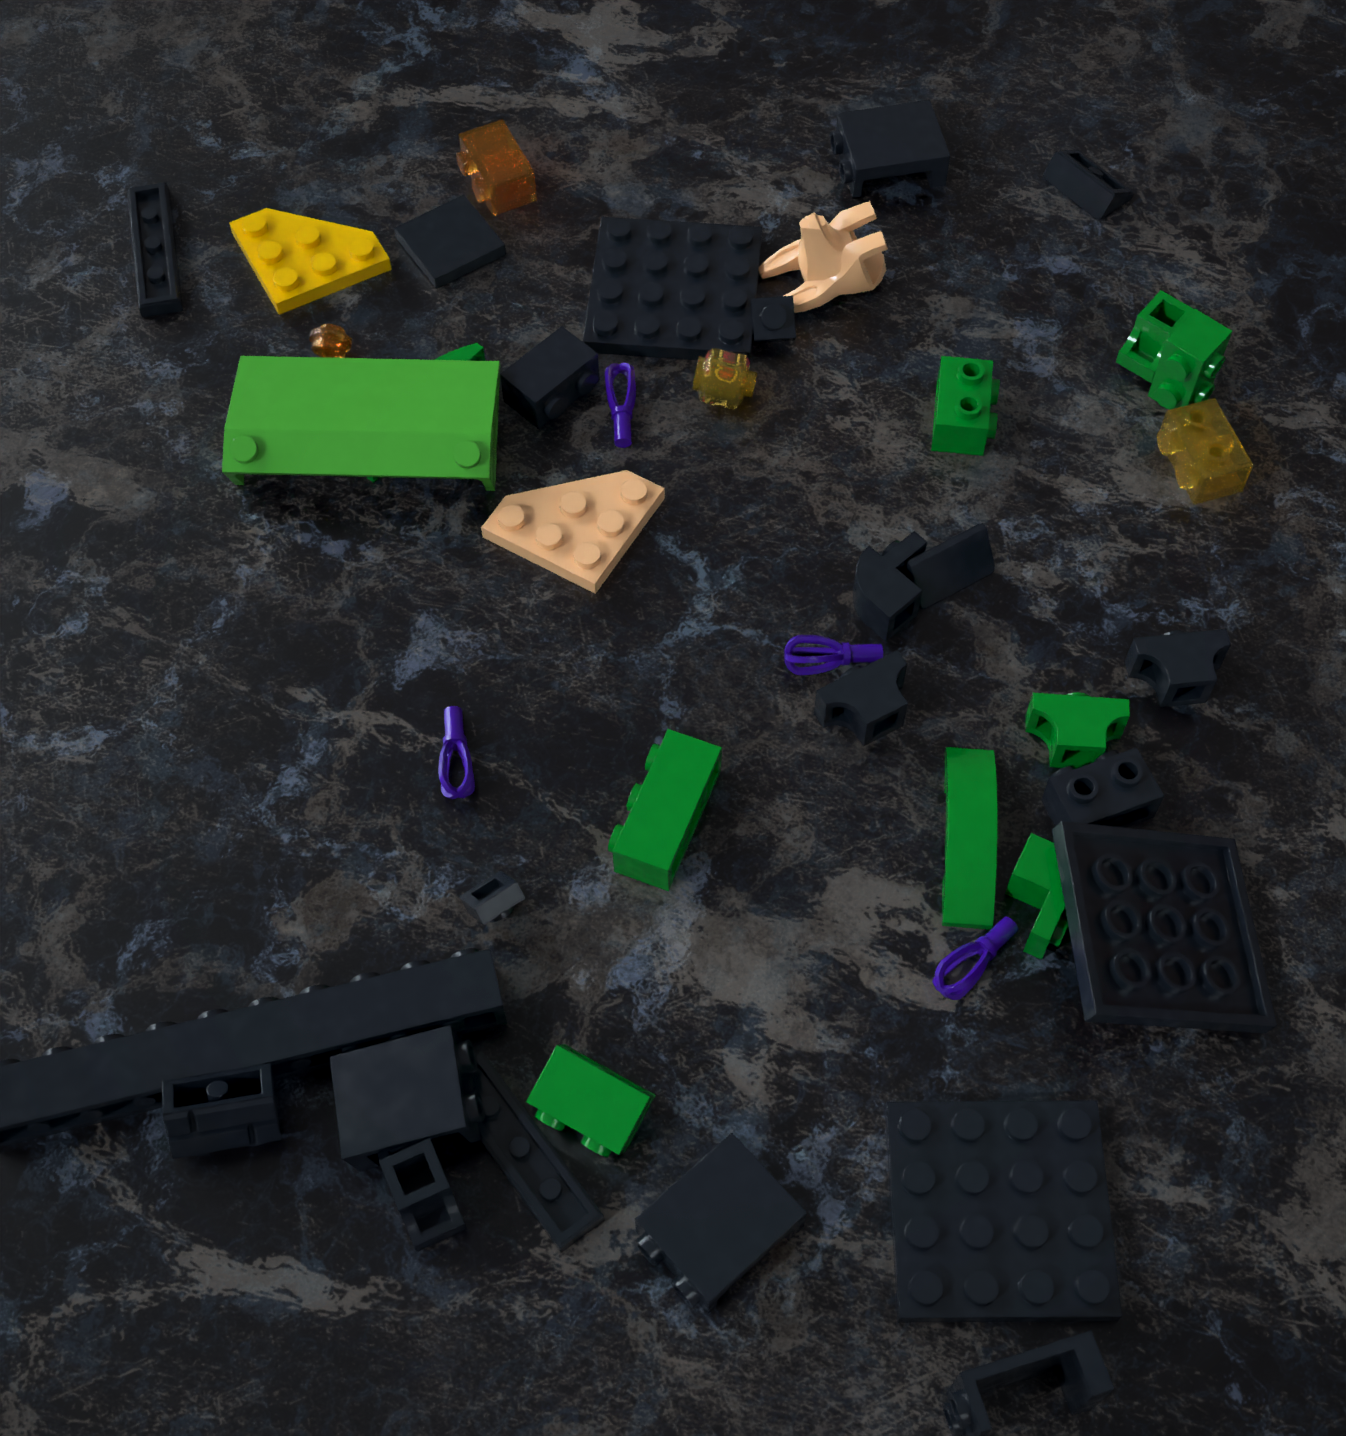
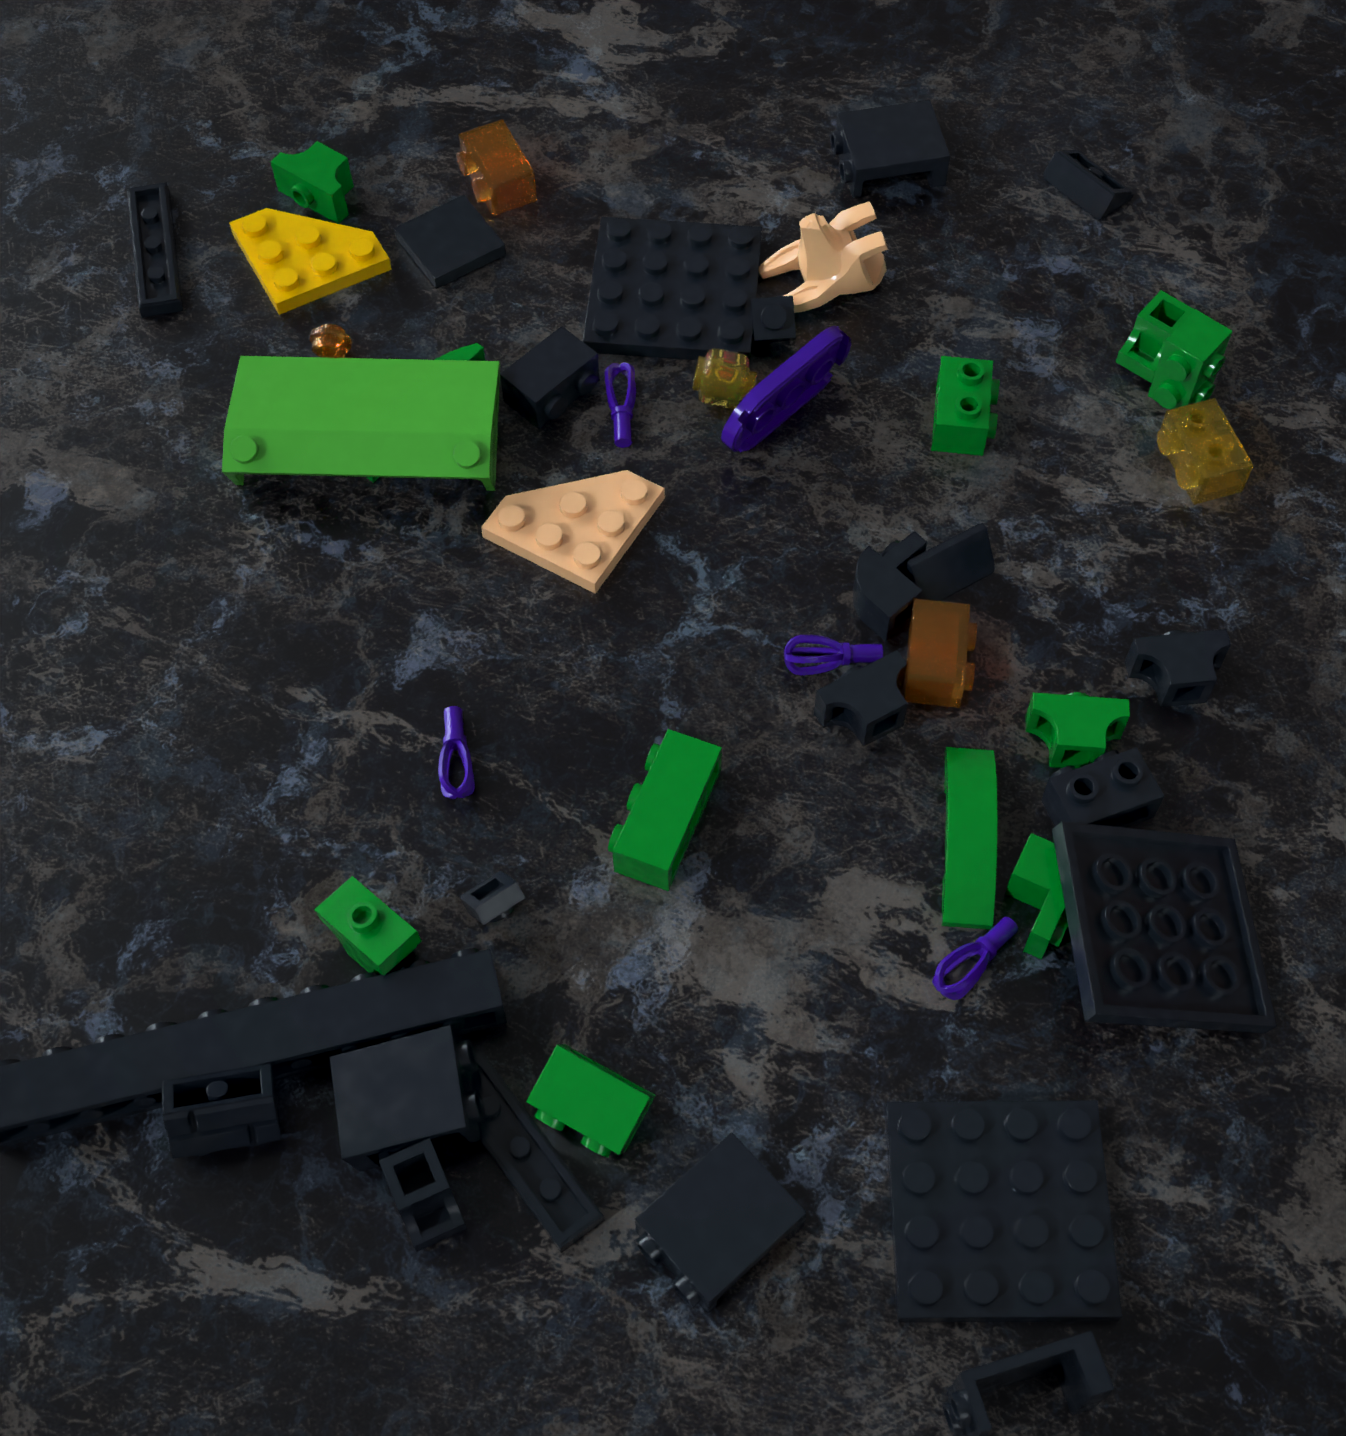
none -> green brick [270,141,354,224]
none -> green brick [314,876,422,976]
none -> dark purple tile [721,326,851,453]
none -> clear orange brick [904,599,977,708]

